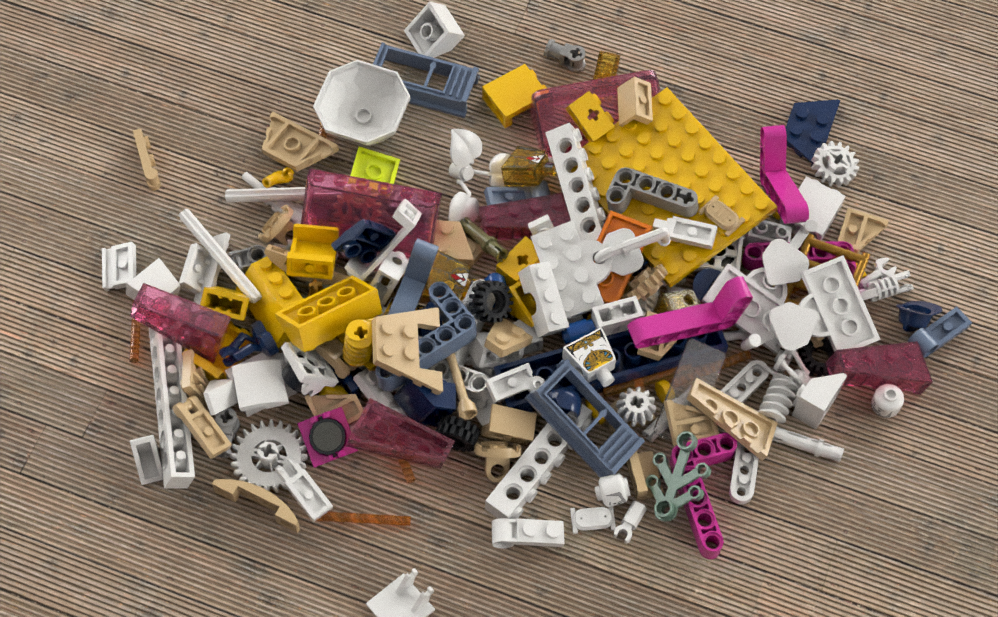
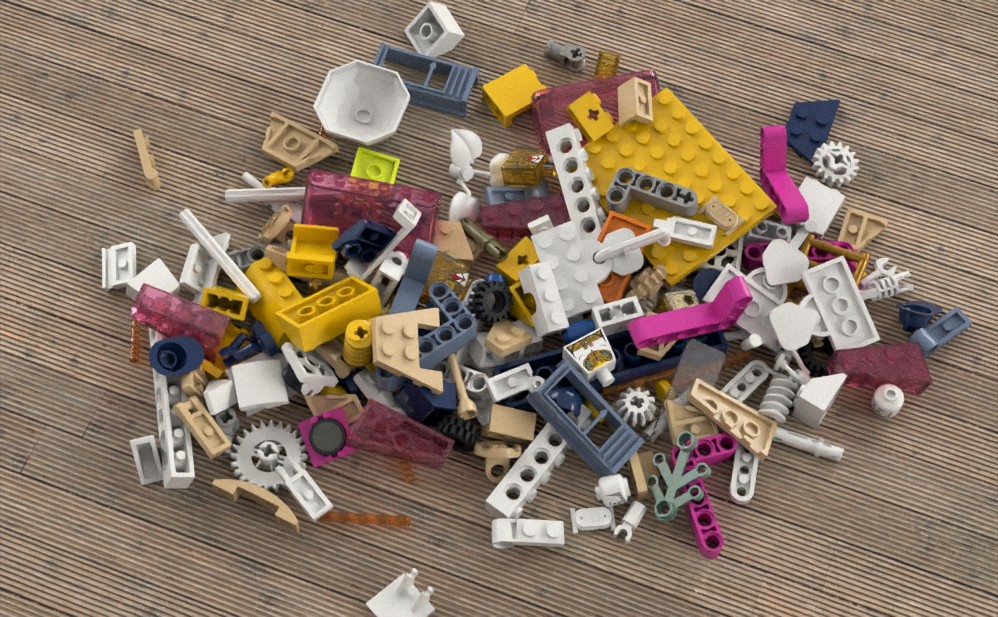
none -> dark blue piece [149,336,204,376]

